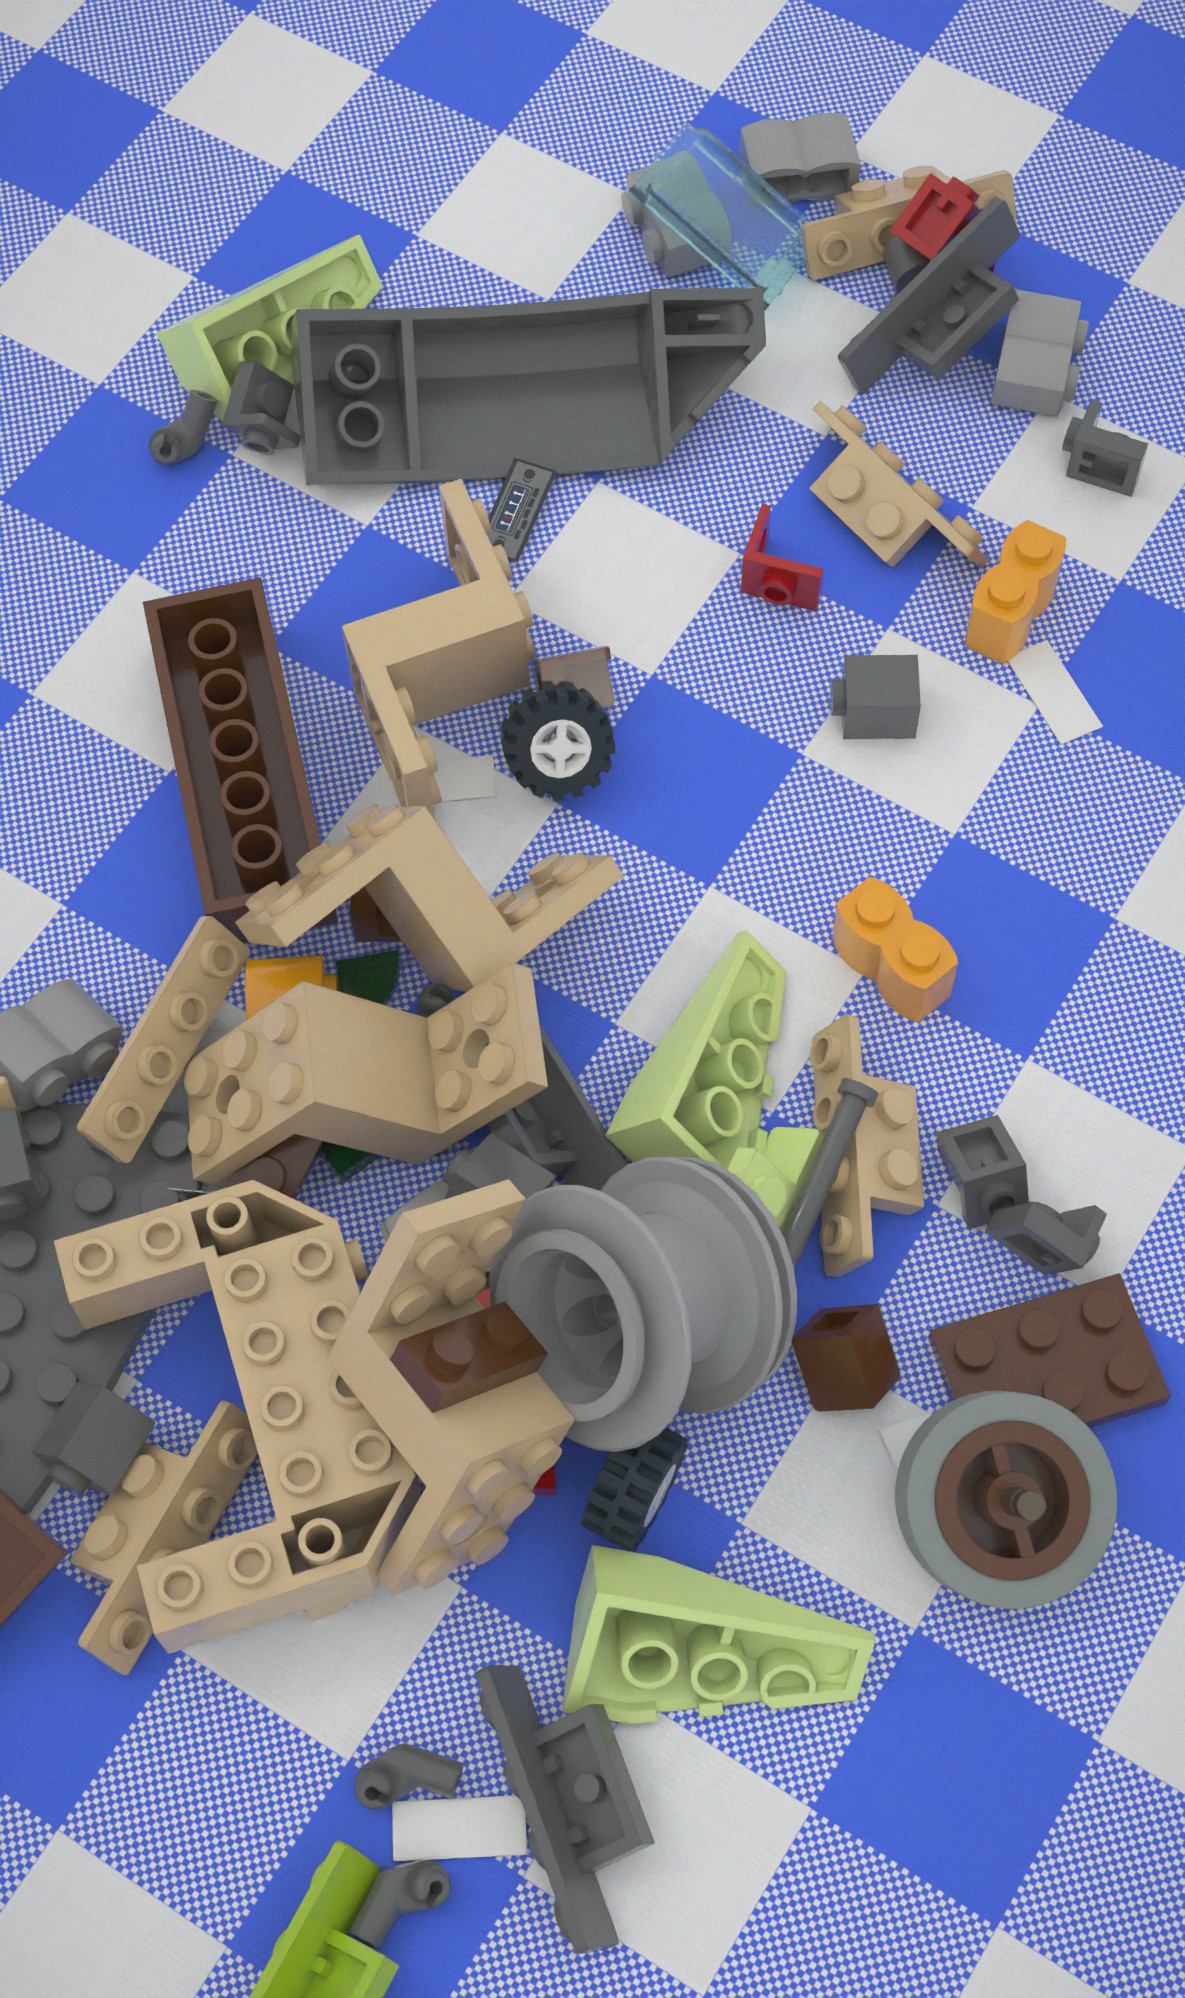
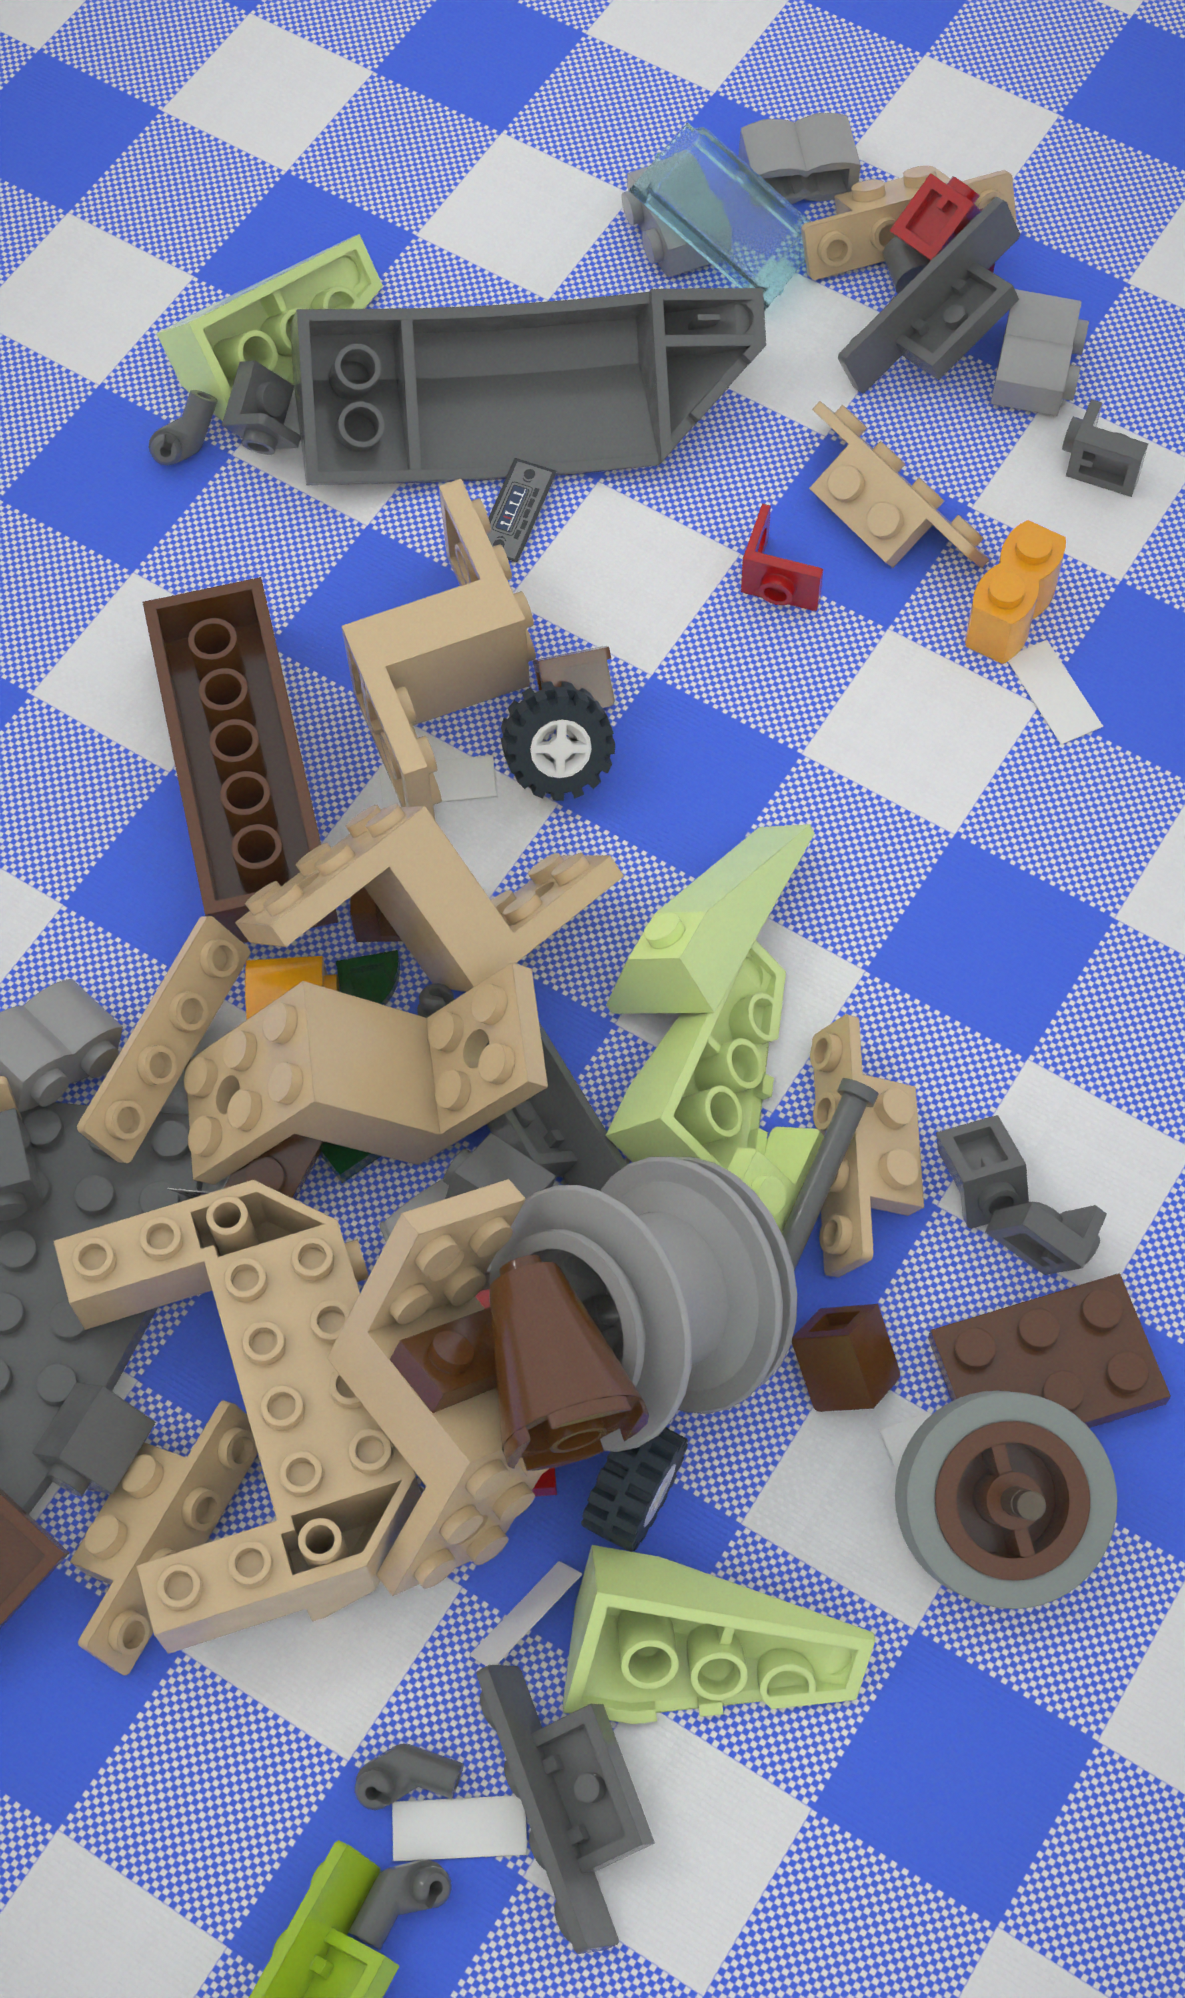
dark grey brick [830,655,921,739] -> none
light orange brick [832,877,958,1023] -> none
none -> white sticker [470,1561,582,1666]
none -> reddish brown cone [489,1255,649,1471]
none -> yellowish green wedge [606,824,815,1014]

